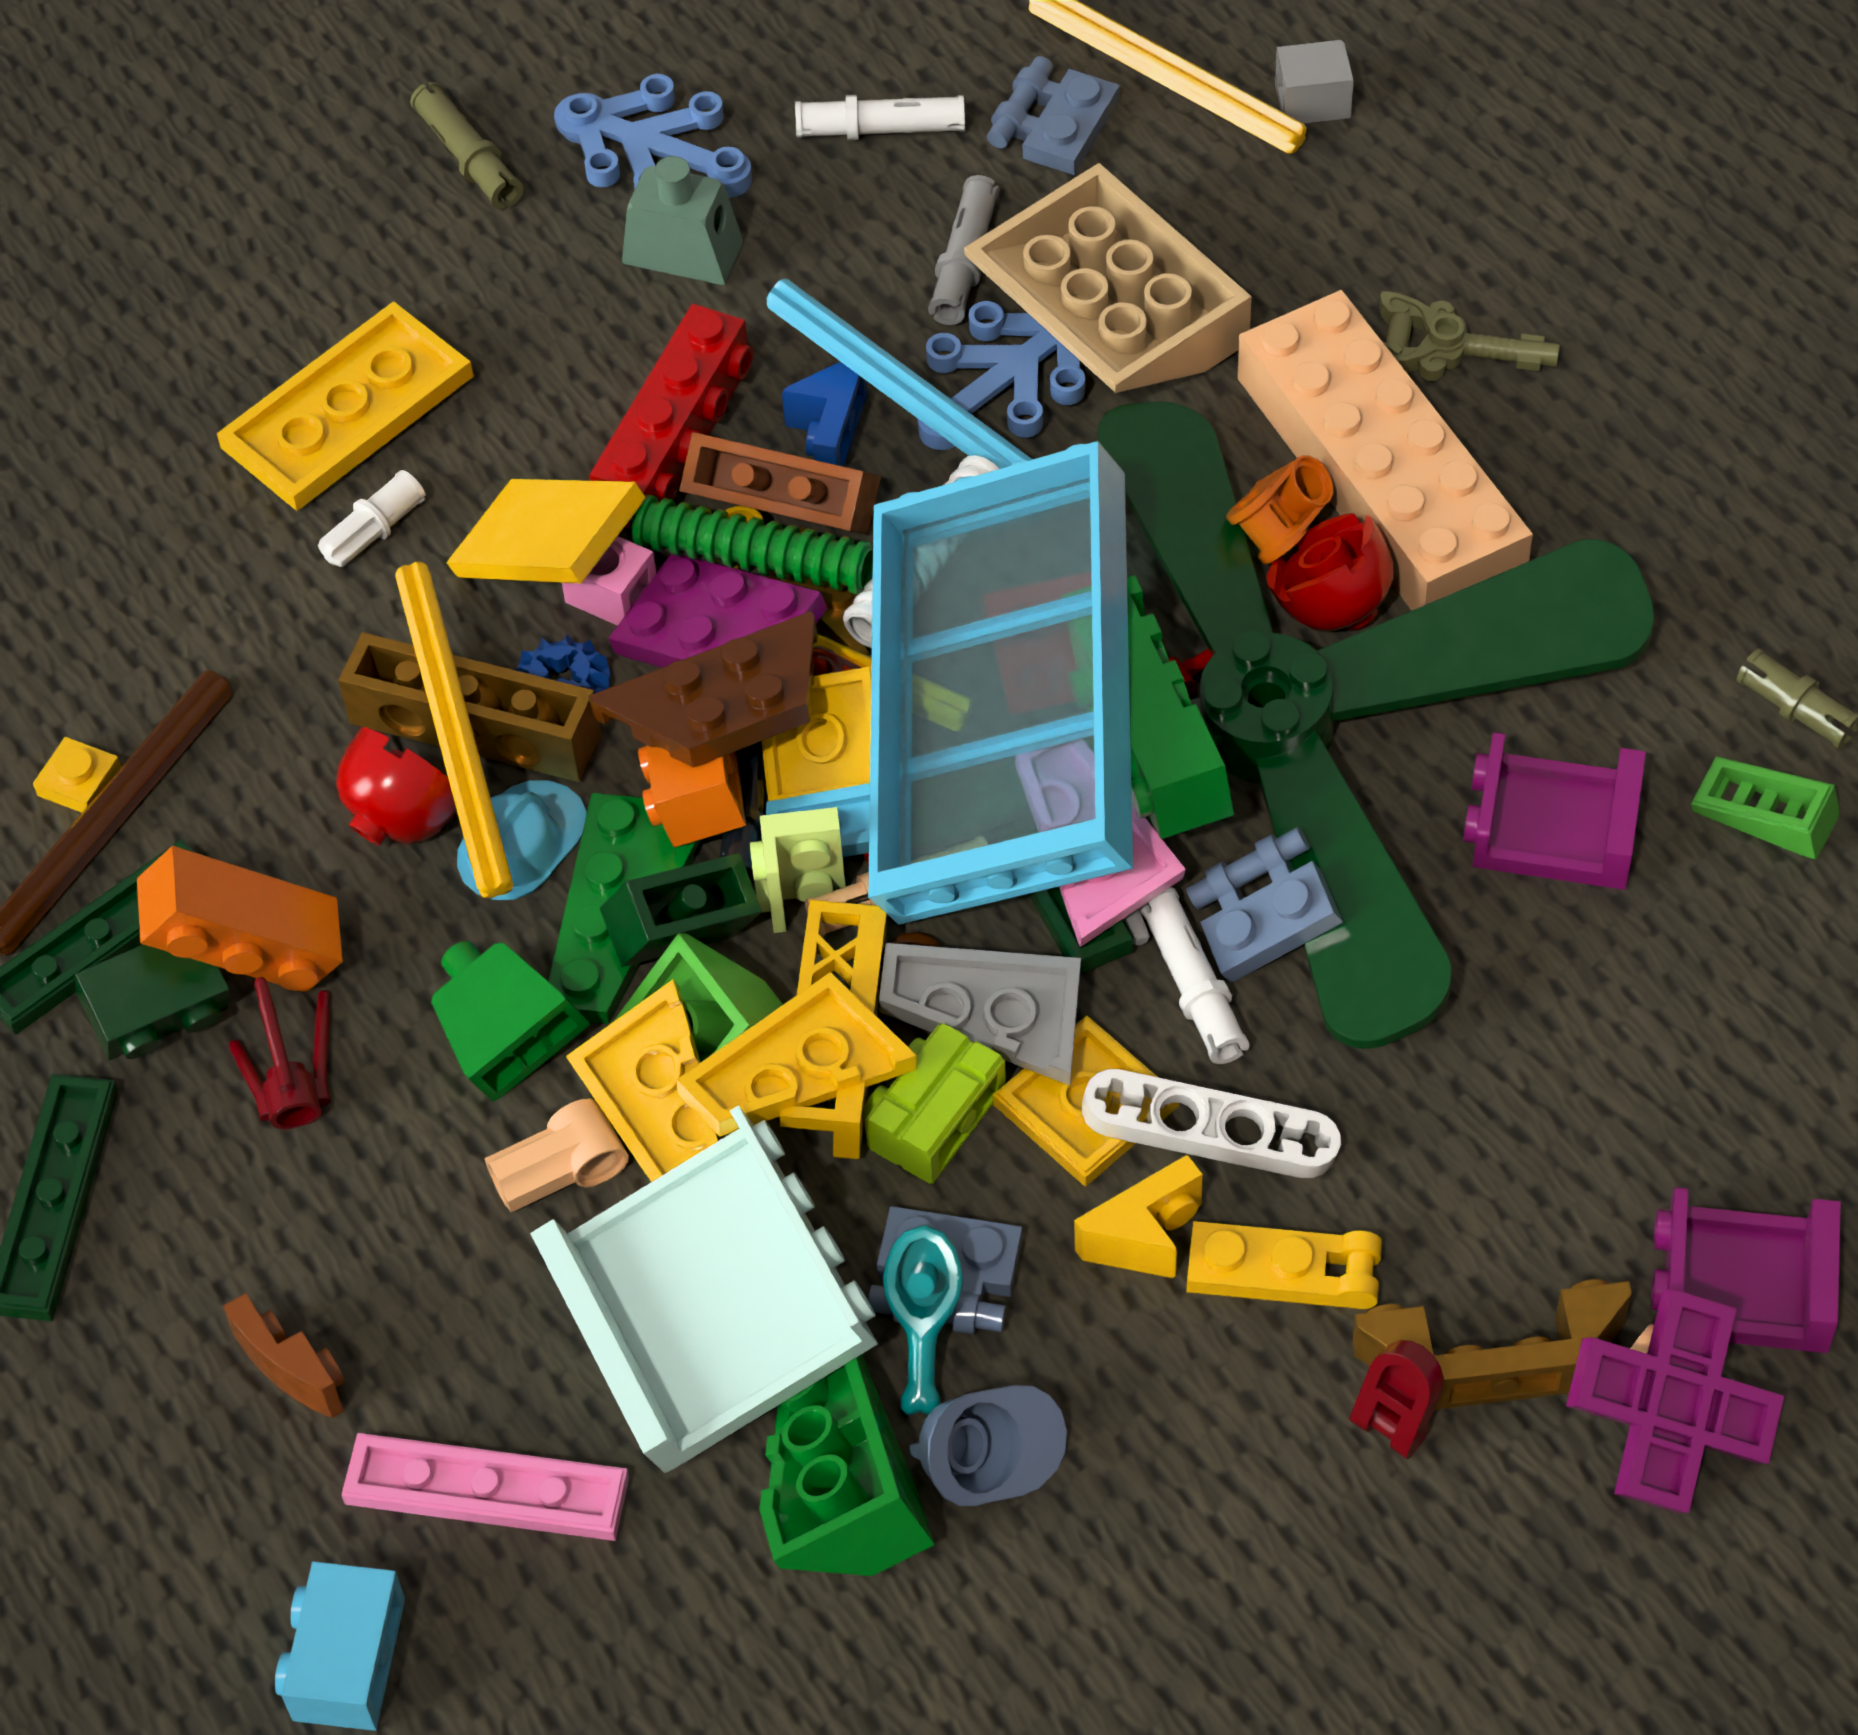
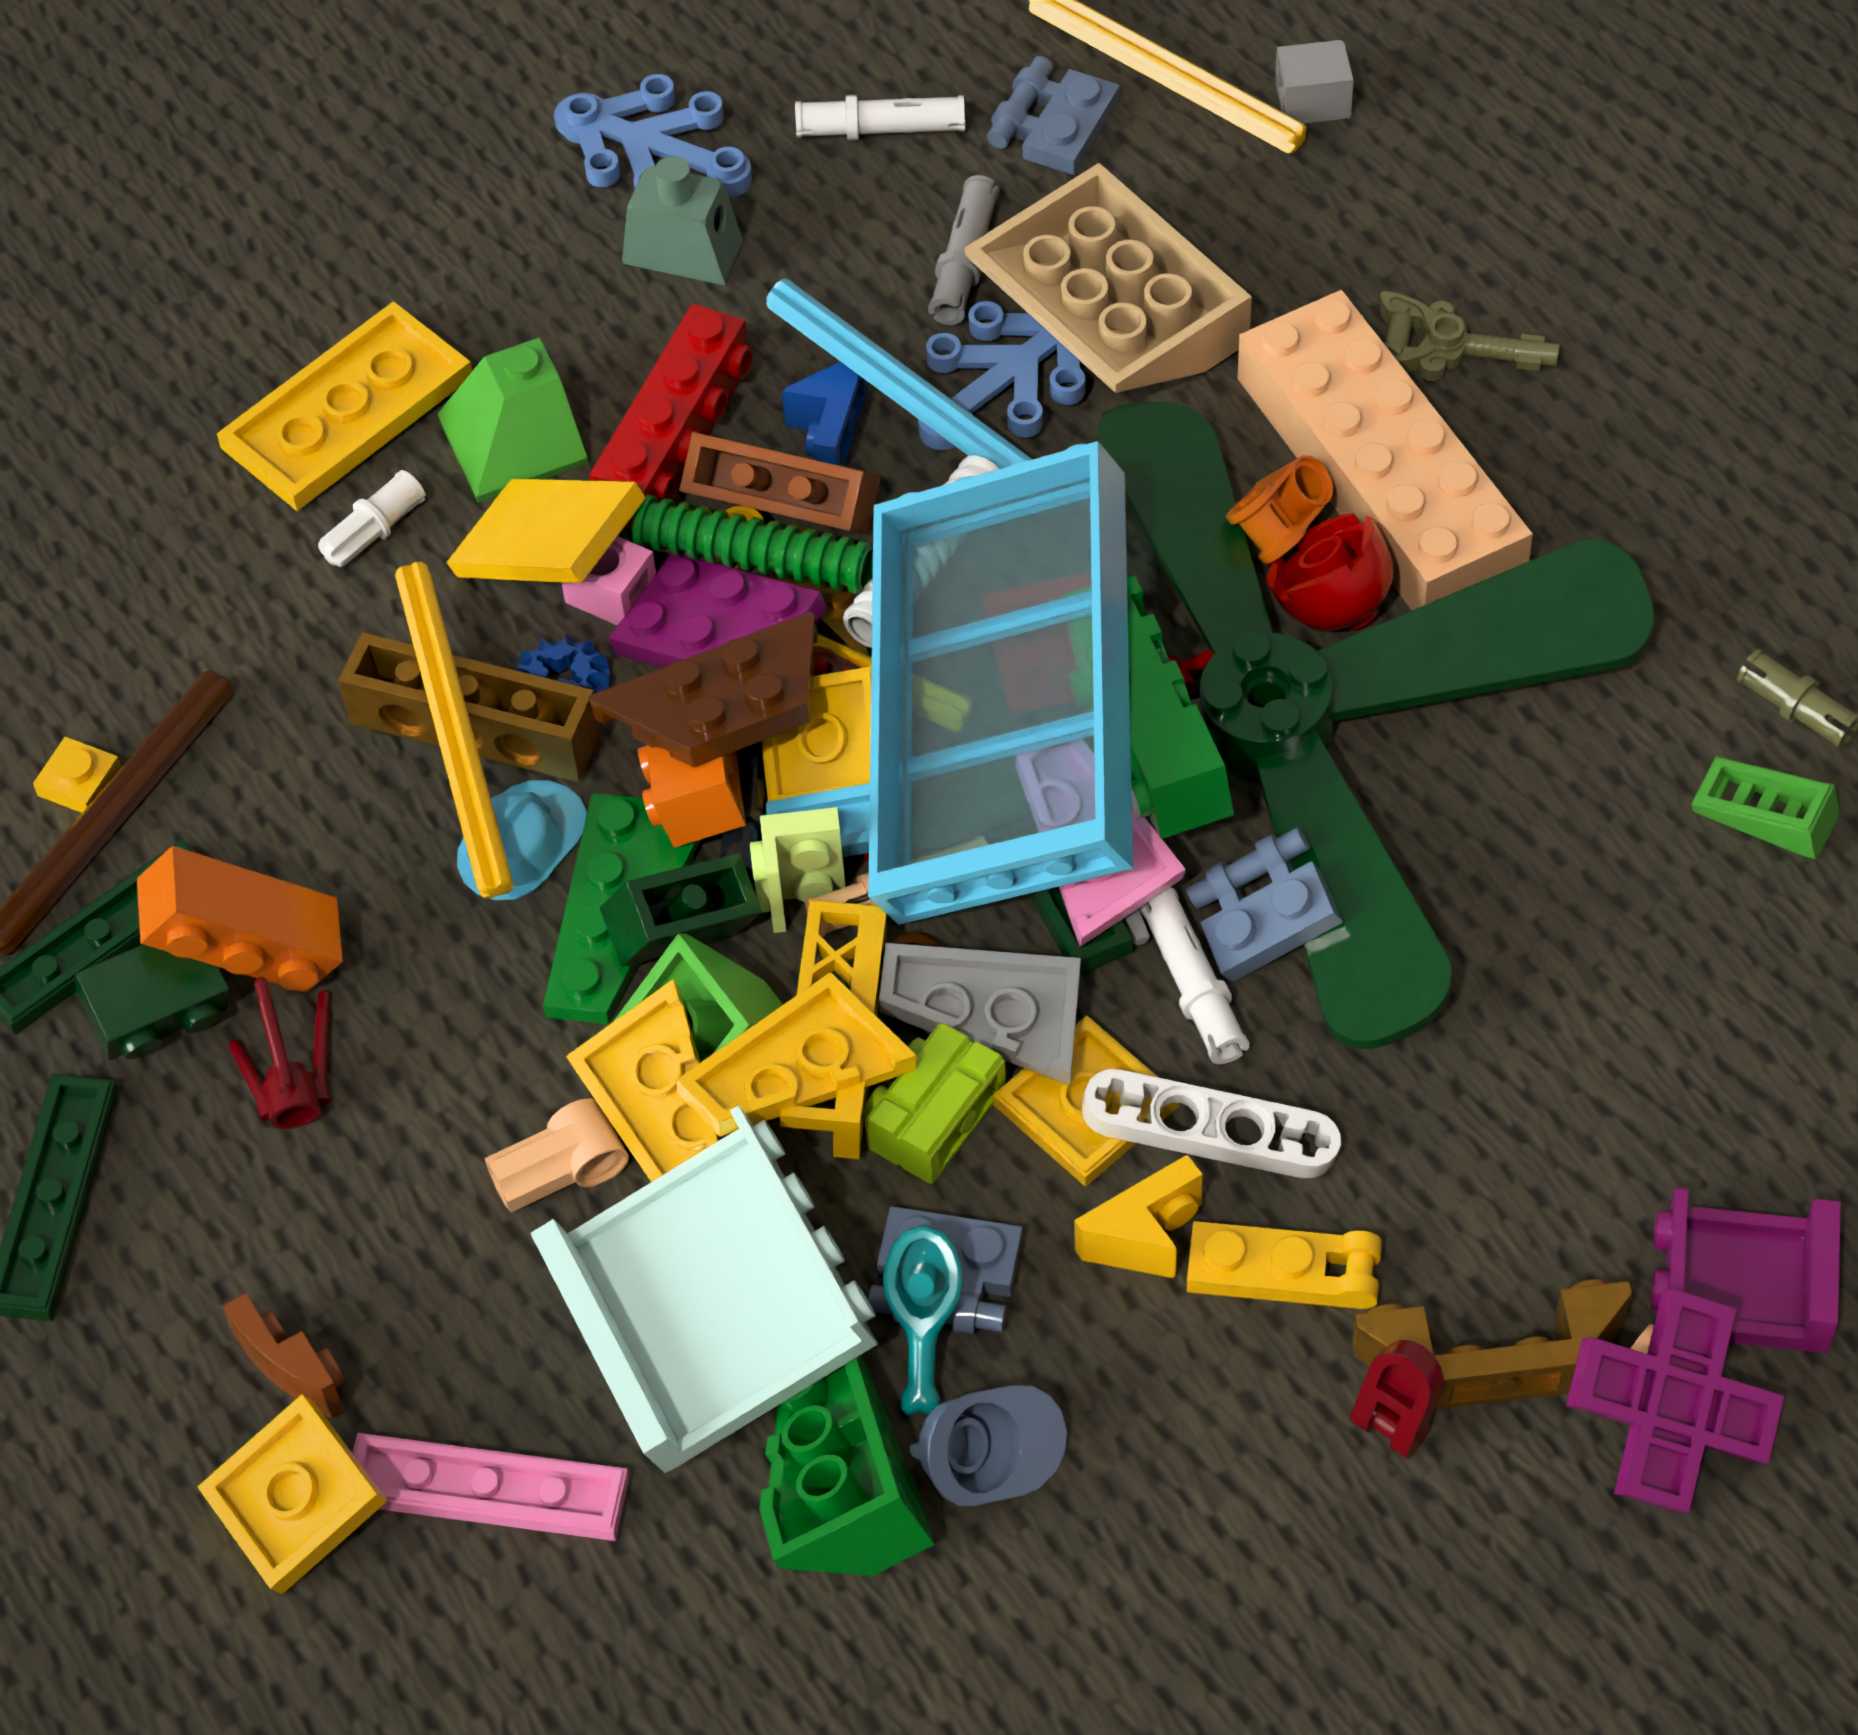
medium azure brick [275,1562,405,1731] -> none
red cylinder [336,727,457,846] -> none
olive pin [410,82,524,210] -> none
green torso [431,941,591,1102] -> none
magenta panel [1463,732,1646,890] -> none
none -> yellow plate [197,1394,388,1594]
none -> bright green slope [437,337,588,503]

